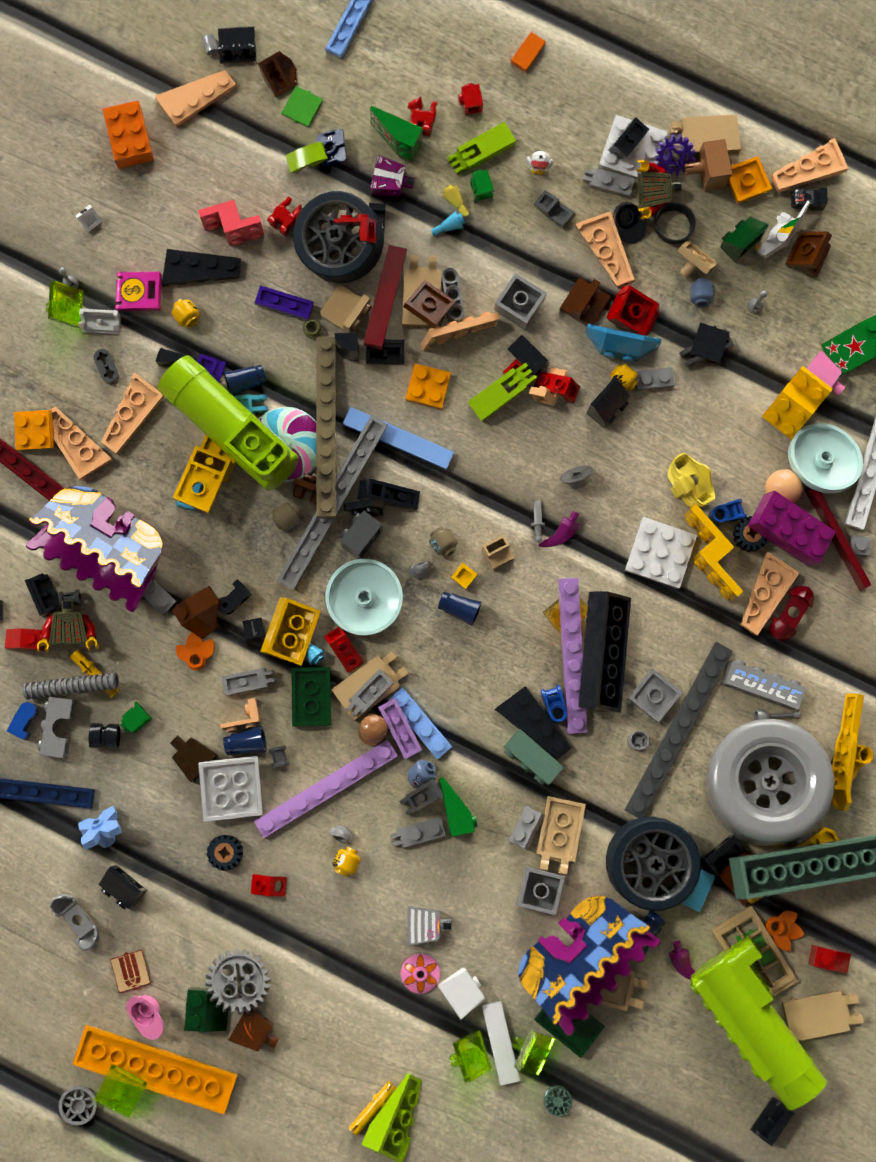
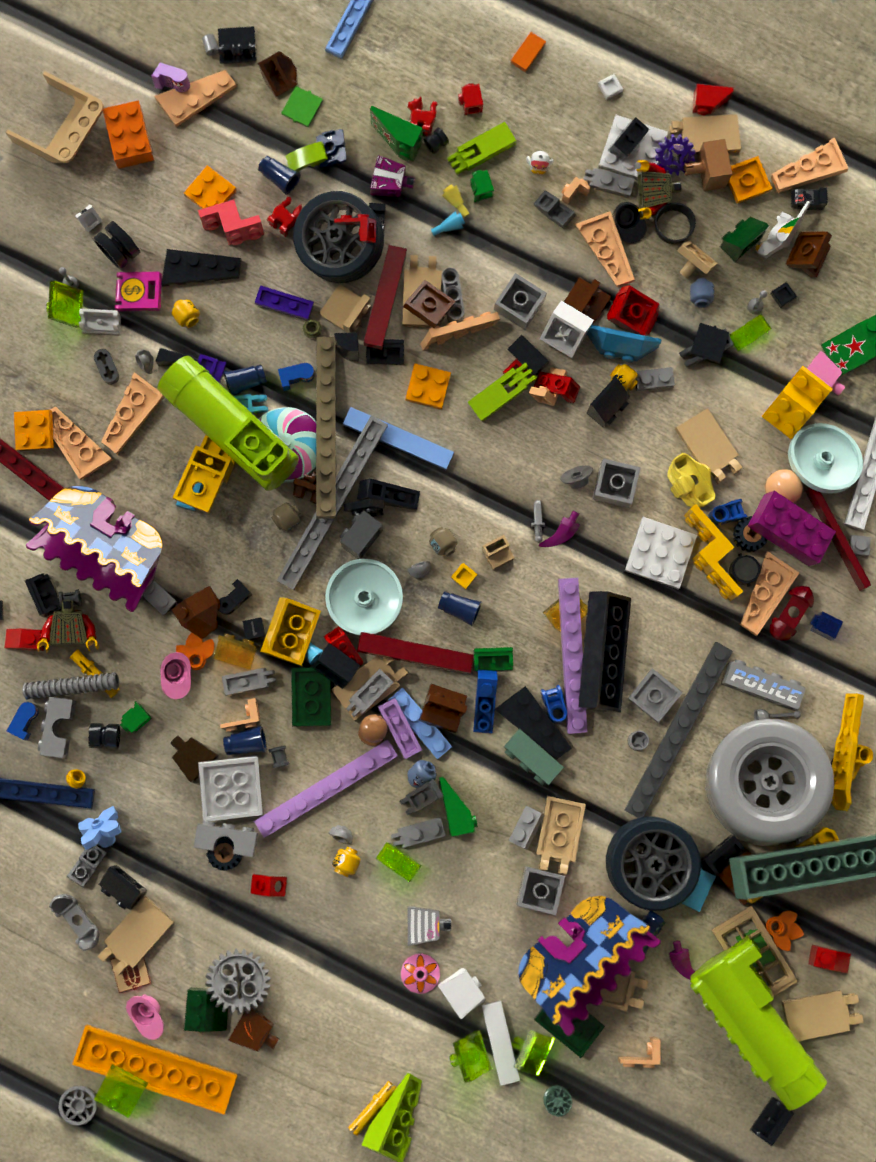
none -> tan windscreen [6,71,104,163]
none -> yellow plate [66,769,86,789]
none -> light grey slope [67,845,107,888]
none -> black wheel [92,221,140,270]
none -> tan tile [98,896,174,975]
none -> light grey piece [135,349,154,373]
none -> leg [152,63,190,92]
none -> bright pink piece [160,652,191,699]
none -> light orange plate [184,165,237,209]
none -> light grey arch [193,820,258,857]
none -> clear yellow bracket [213,633,257,670]
none -> dark blue plant [258,156,300,195]
none -> blue leg [278,363,315,391]
none -> black brick [311,643,360,689]
none -> dark red tile [357,632,474,675]
none -> clear neon green slope [376,842,421,882]
none -> reddish brown bracket [419,684,467,733]
none -> black wheel [423,128,449,154]
none -> green hinge [473,647,513,671]
none -> blue slope [473,670,497,733]
none -> white brick [540,301,594,358]
none -> light nougat bracket [561,177,591,205]
none -> light grey brick [592,459,641,508]
none -> white tile [598,74,623,100]
none -> light nougat bracket [618,1037,661,1068]
none -> tan tile [675,408,742,485]
none -> red slope [693,84,734,115]
none -> clear neon green slope [729,314,772,351]
none -> piece [729,553,760,587]
none -> black tile [770,282,797,308]
none -> clear blue brick [810,611,843,641]

